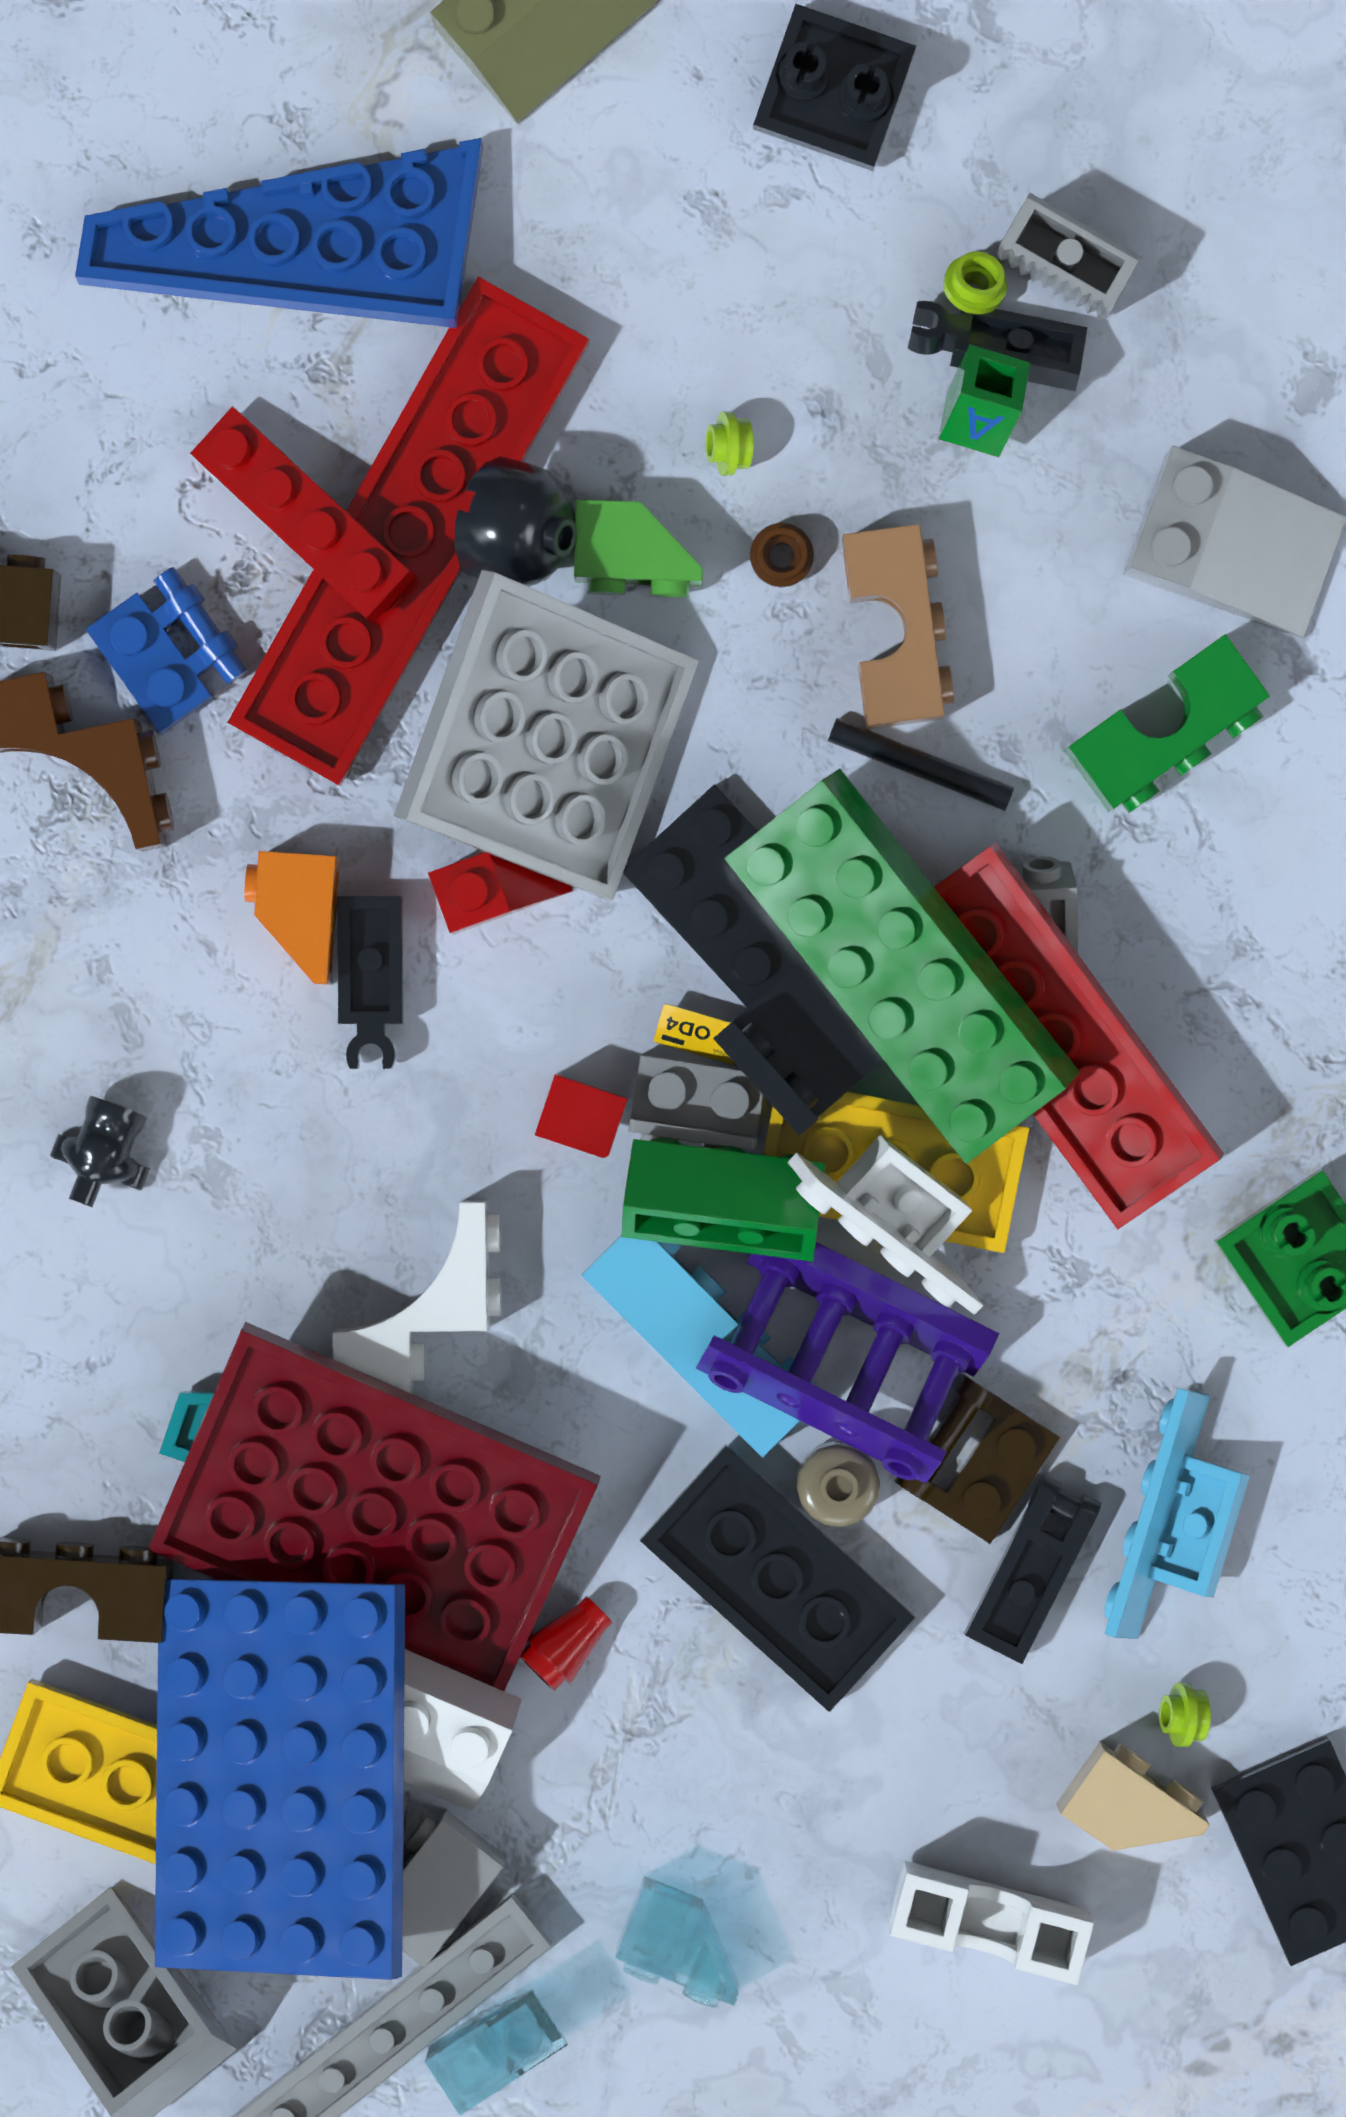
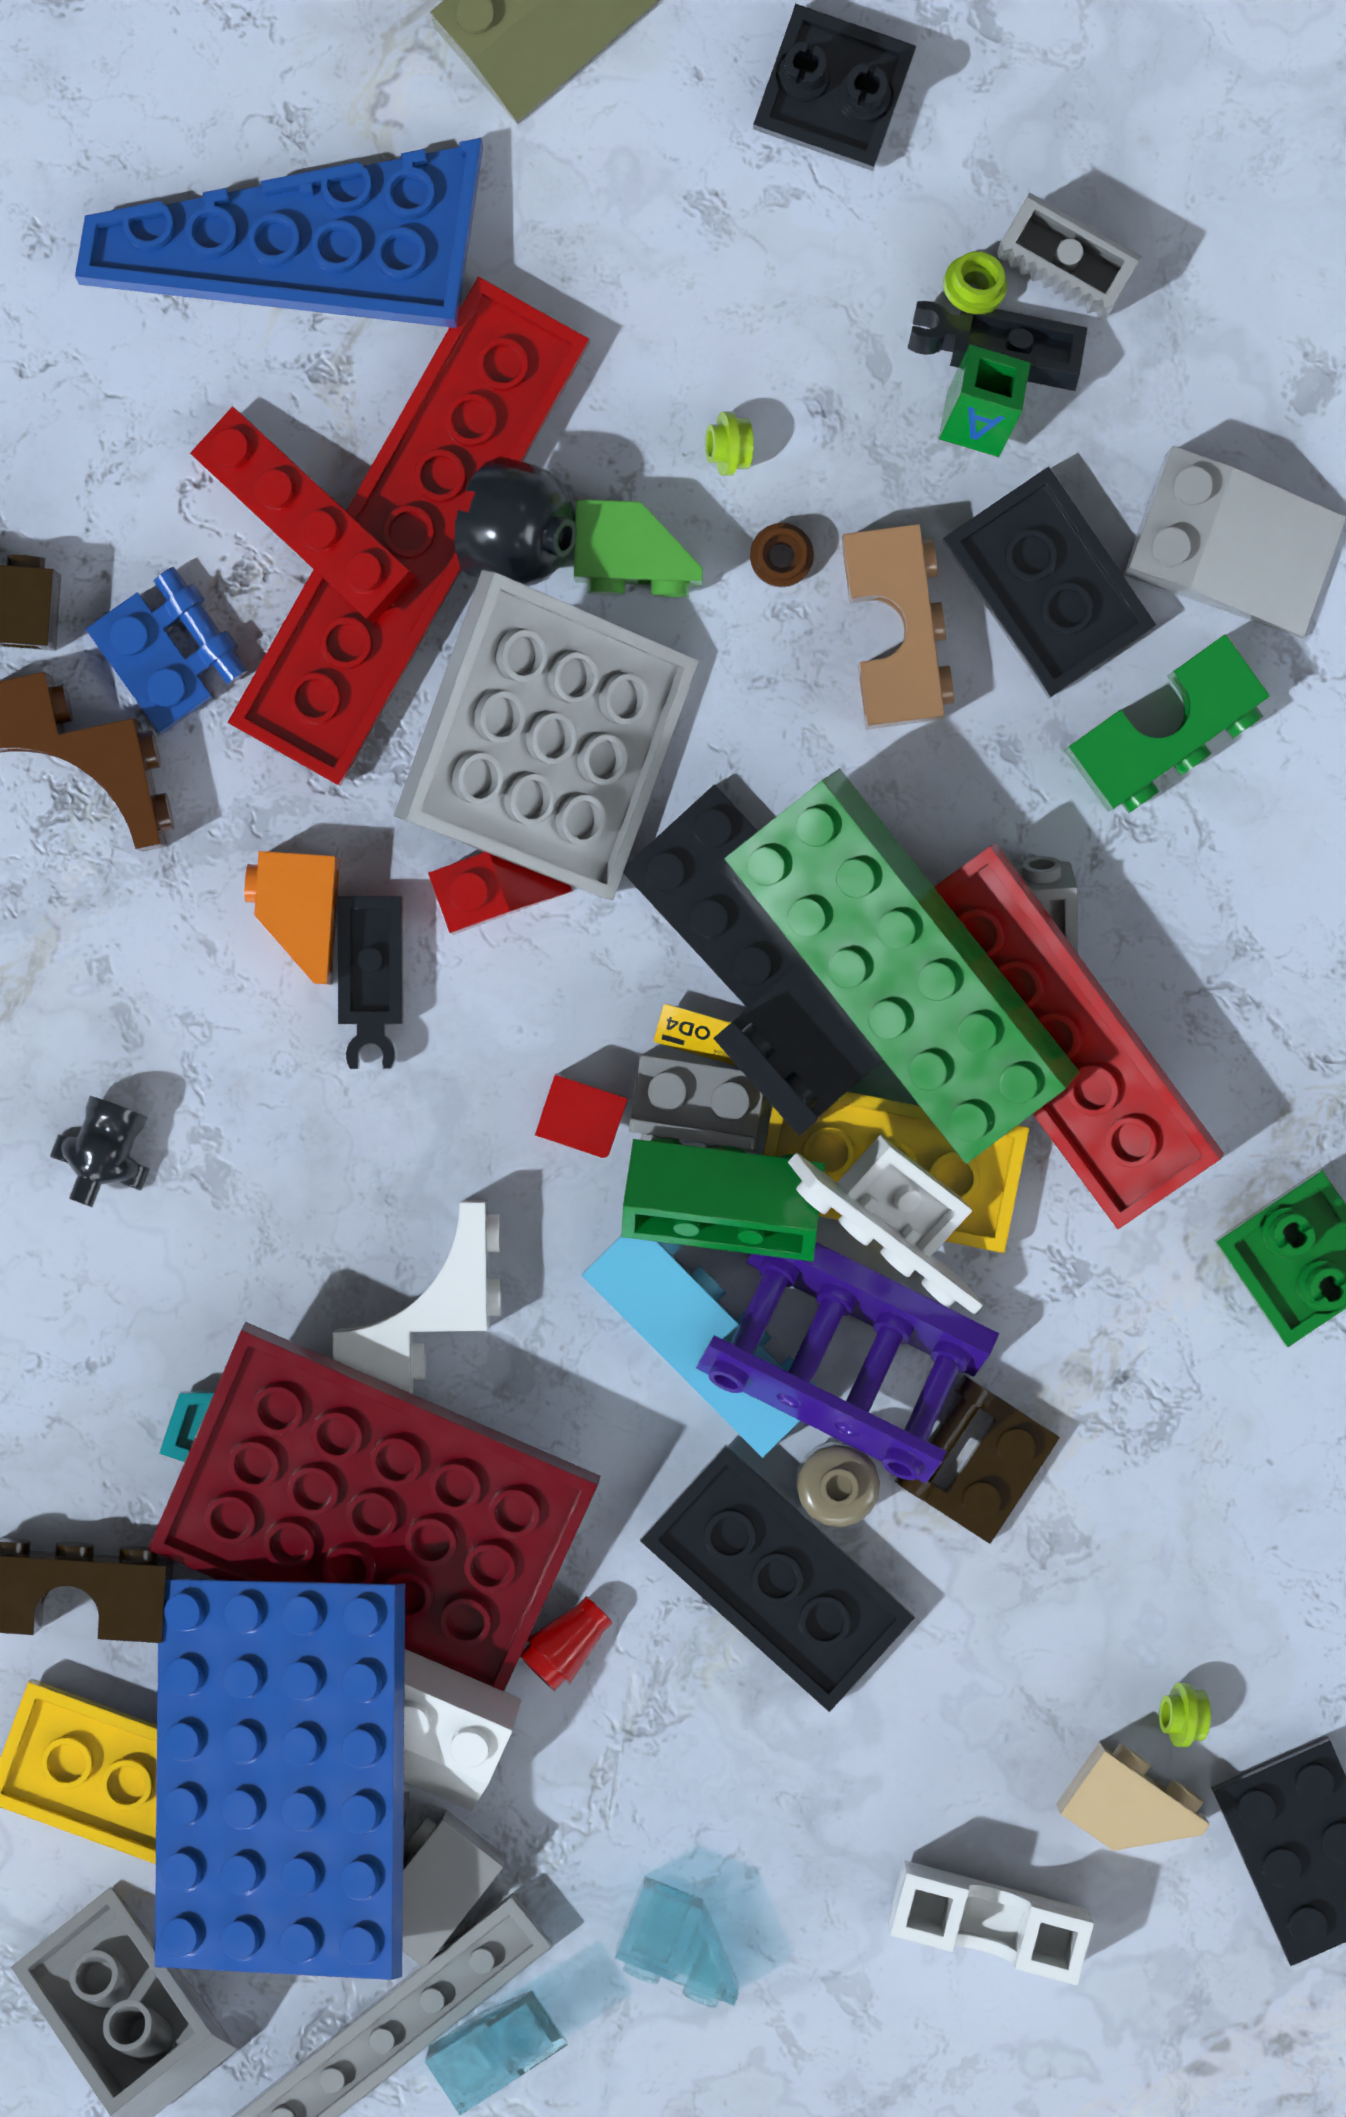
black bar [827,718,1014,811] -> none
black plate [964,1474,1102,1664] -> none
medium azure bracket [1104,1388,1250,1639] -> none
none -> black plate [942,466,1156,699]

